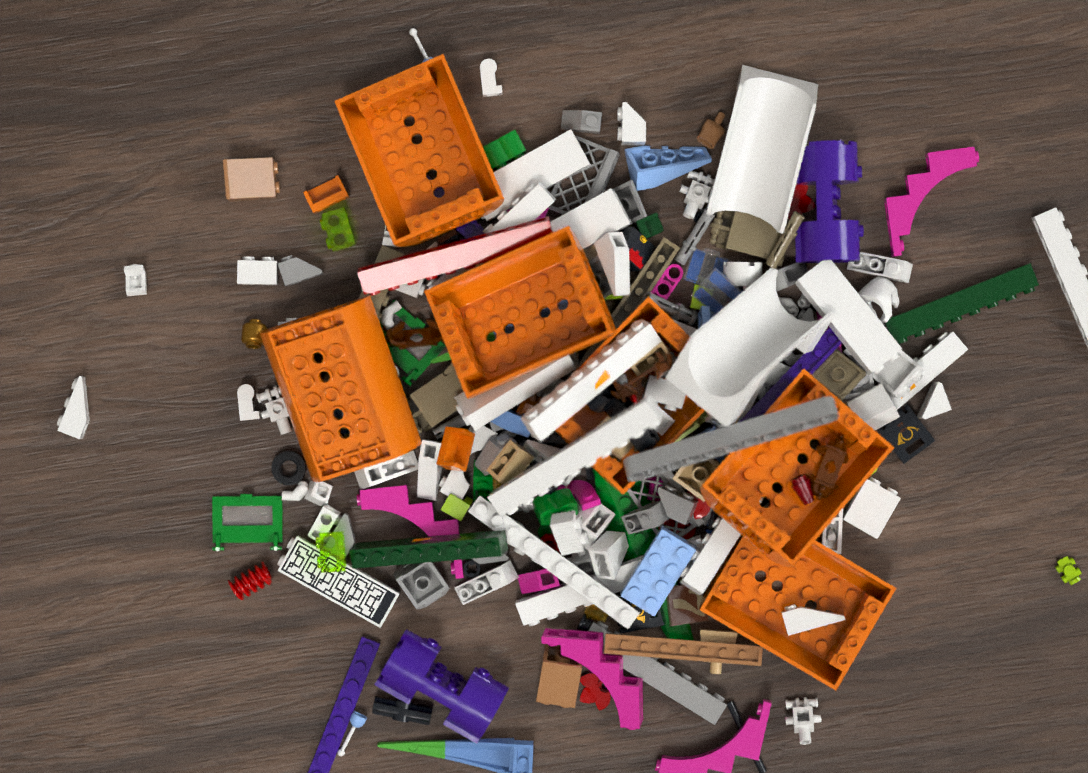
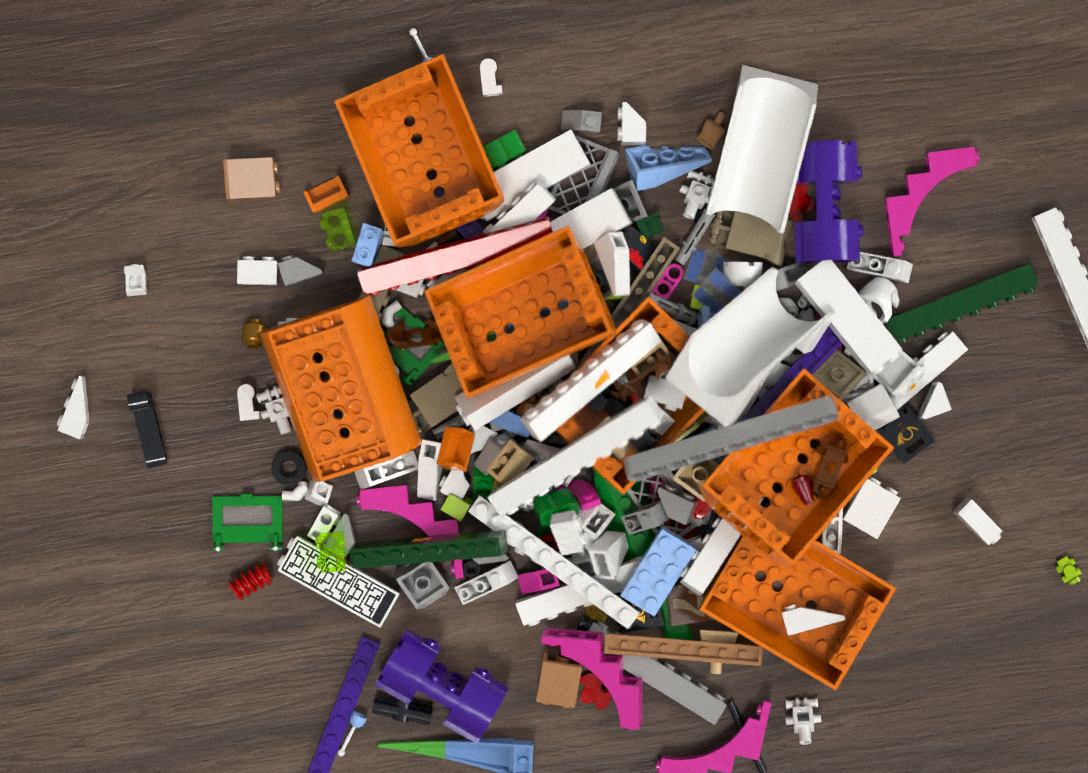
dark tan pin [766,211,805,269] -> none
none -> black beam [127,390,168,469]
none -> light blue panel [352,223,385,267]
none -> white slope [952,498,1002,545]

